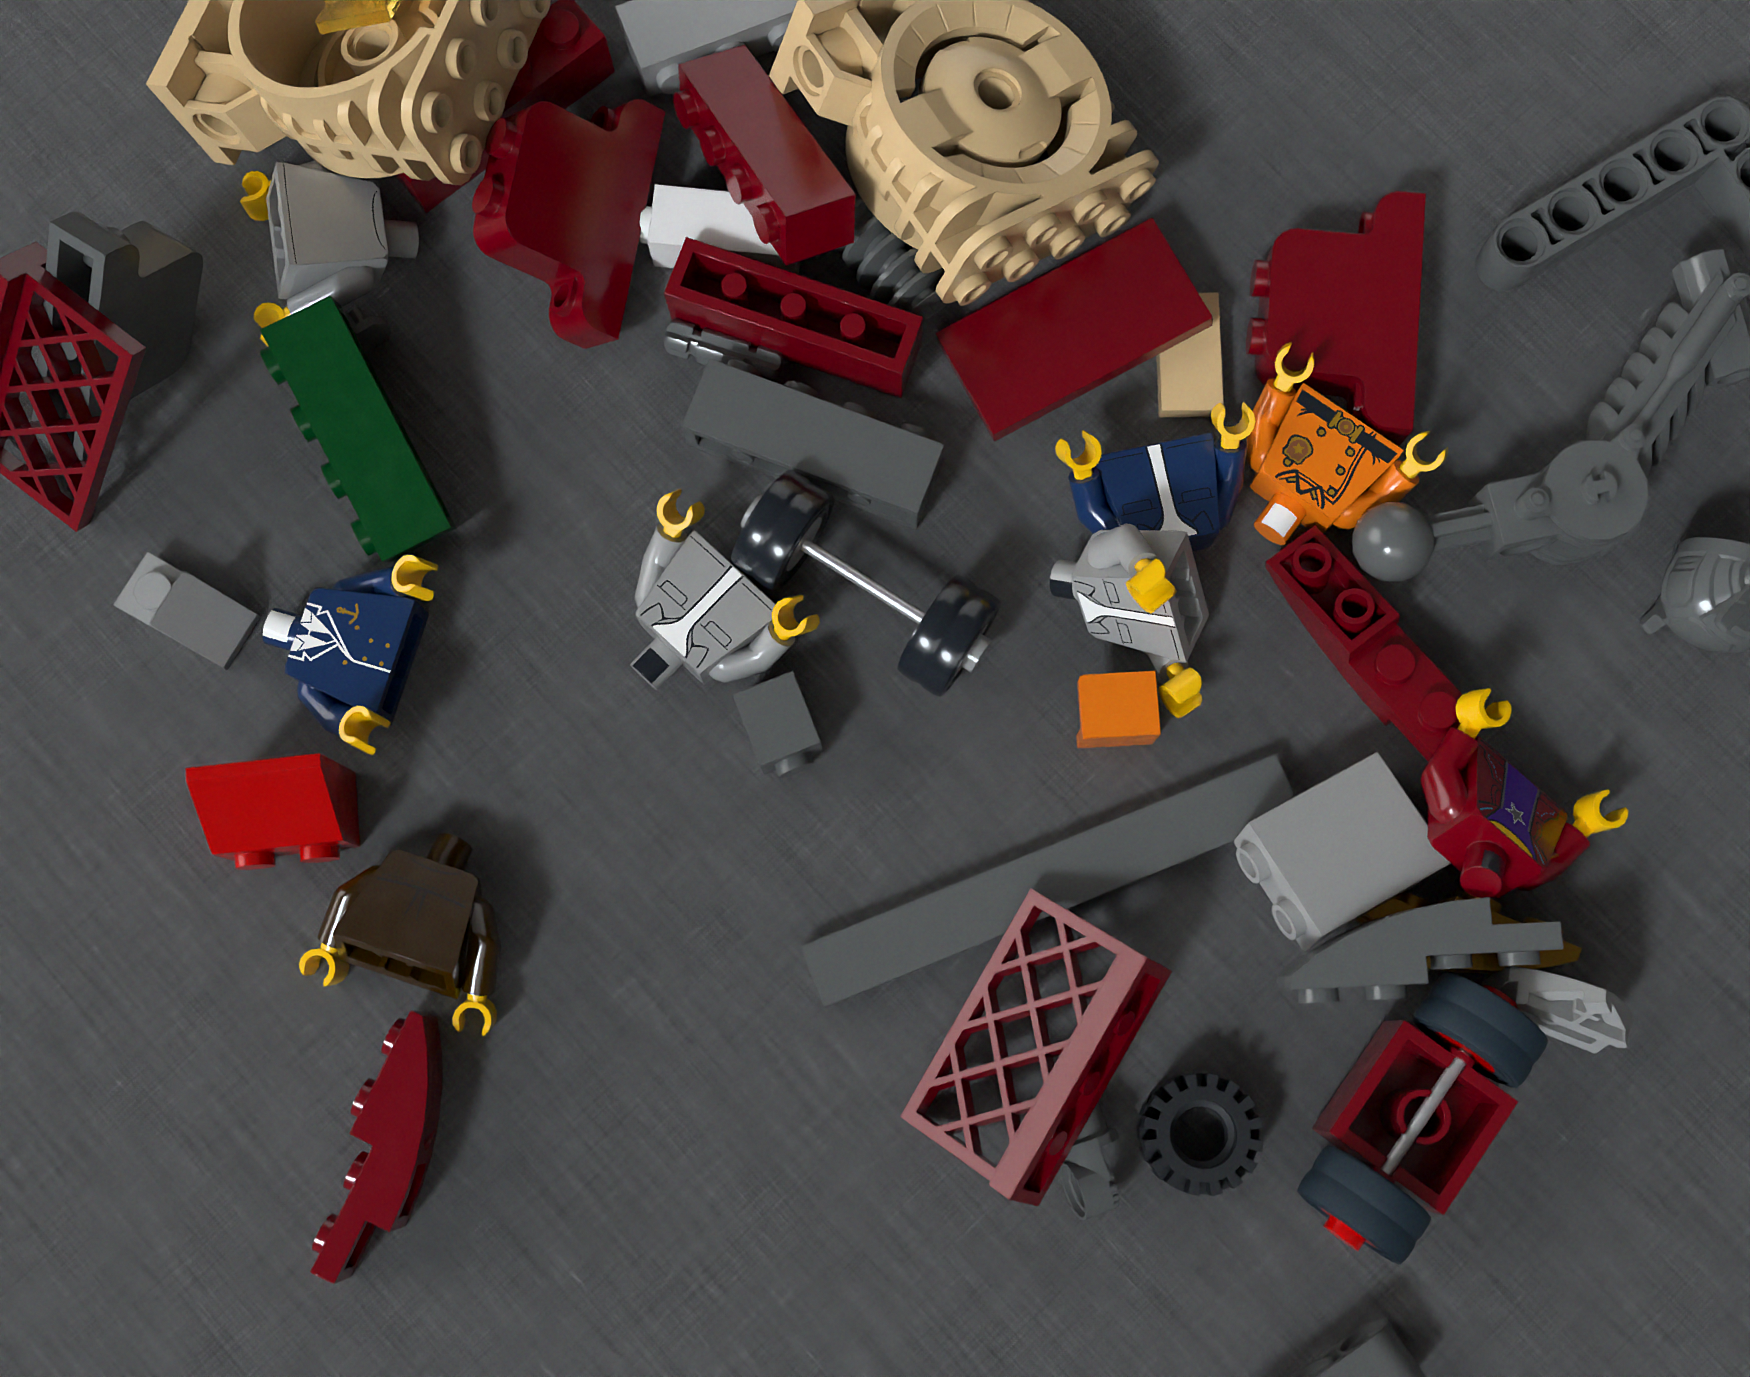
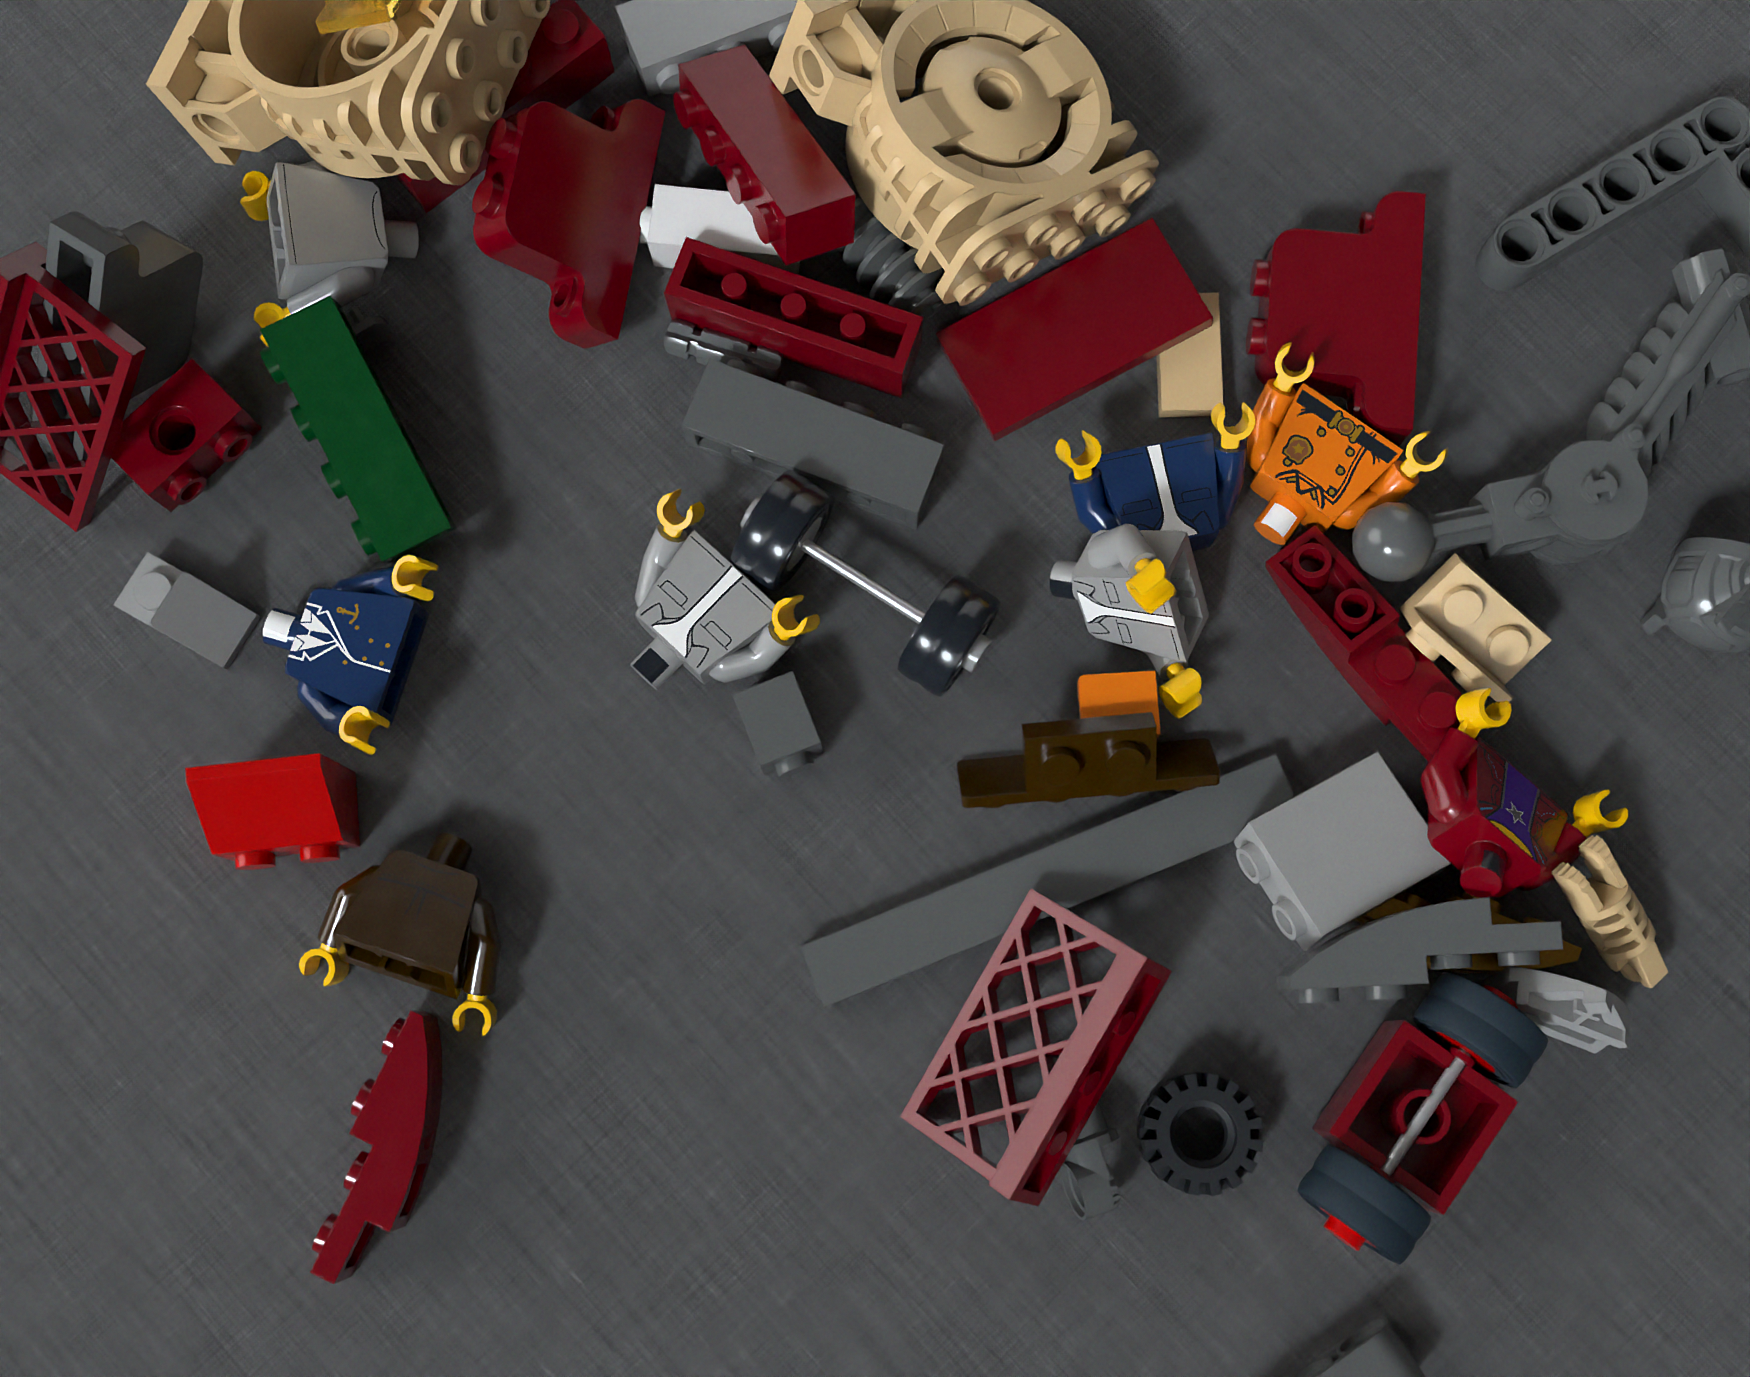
none -> dark red brick [111,359,262,512]
none -> dark brown bracket [957,712,1220,808]
none -> tan bracket [1400,553,1552,702]
none -> tan hinge [1552,835,1668,988]

